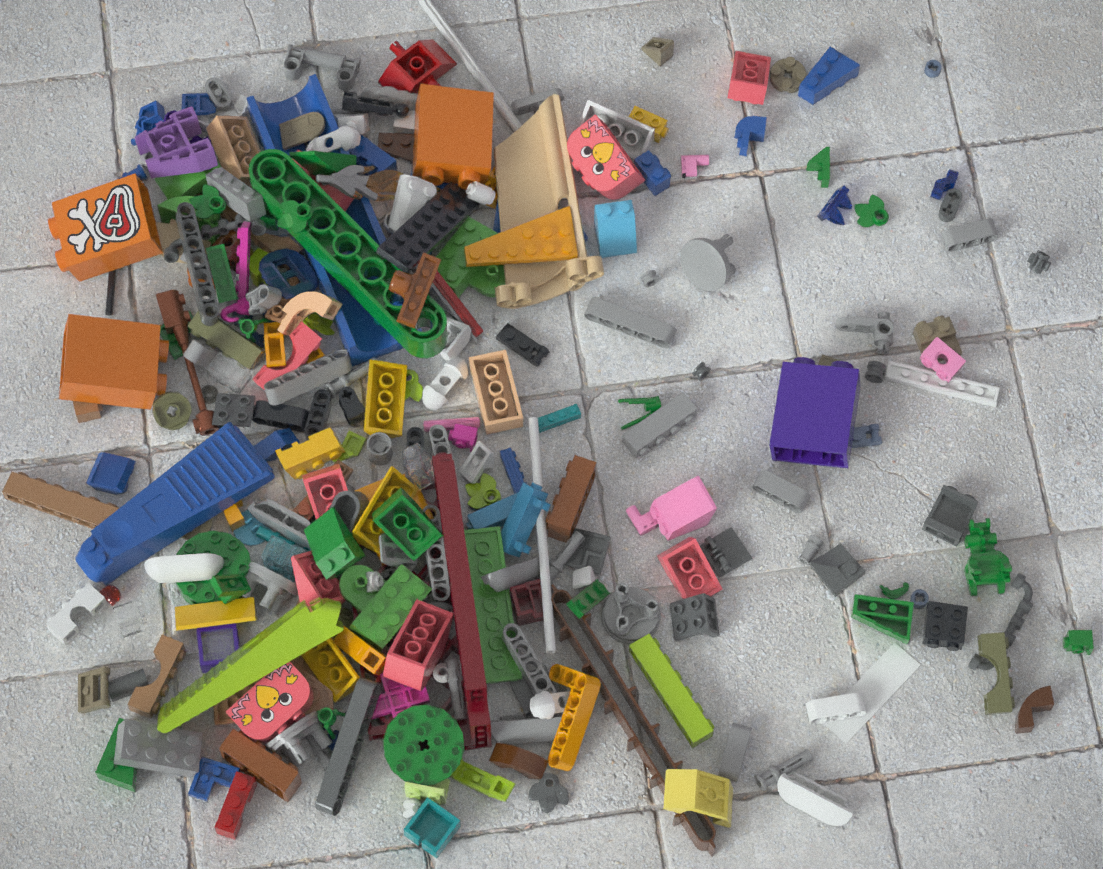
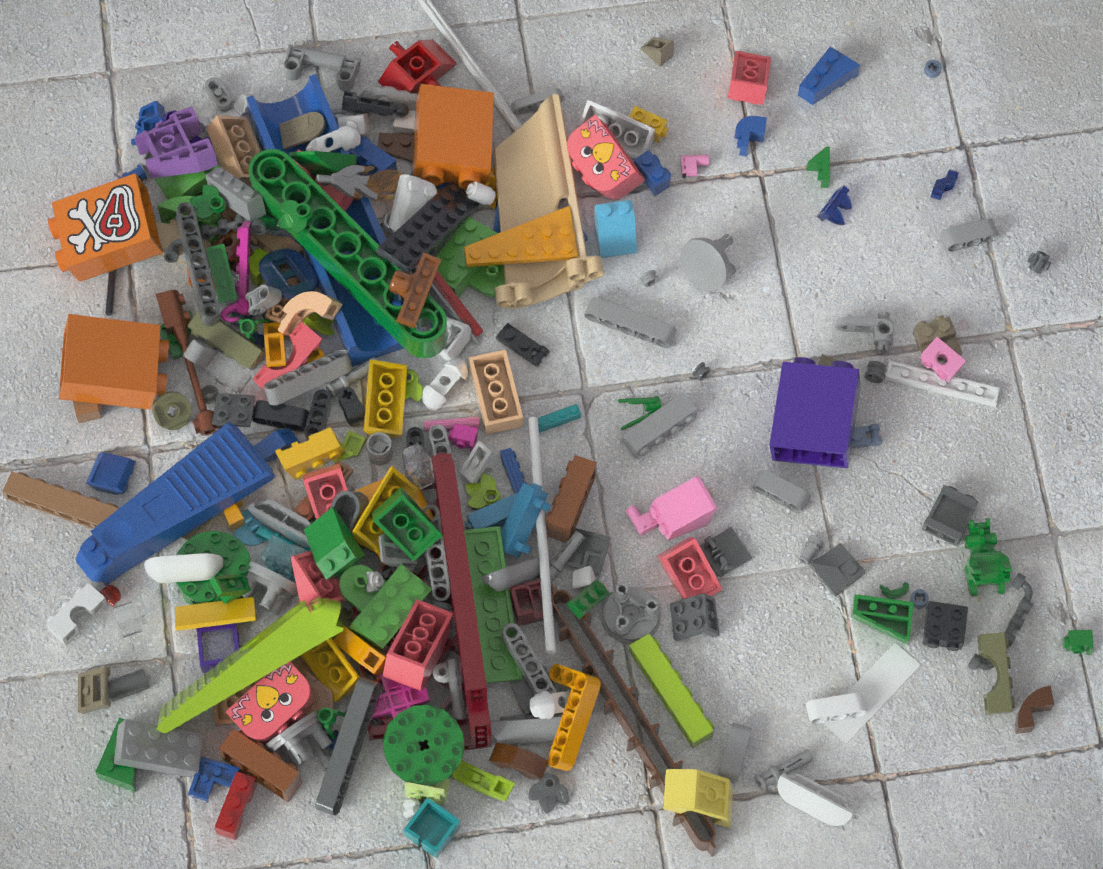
medium nougat arch [127,635,186,719] -> none
blue slope [181,93,216,116] -> none
dark tan plate [770,57,807,93] -> none
green plate [854,194,889,227] -> none
dark grey beam [938,188,962,222] -> none

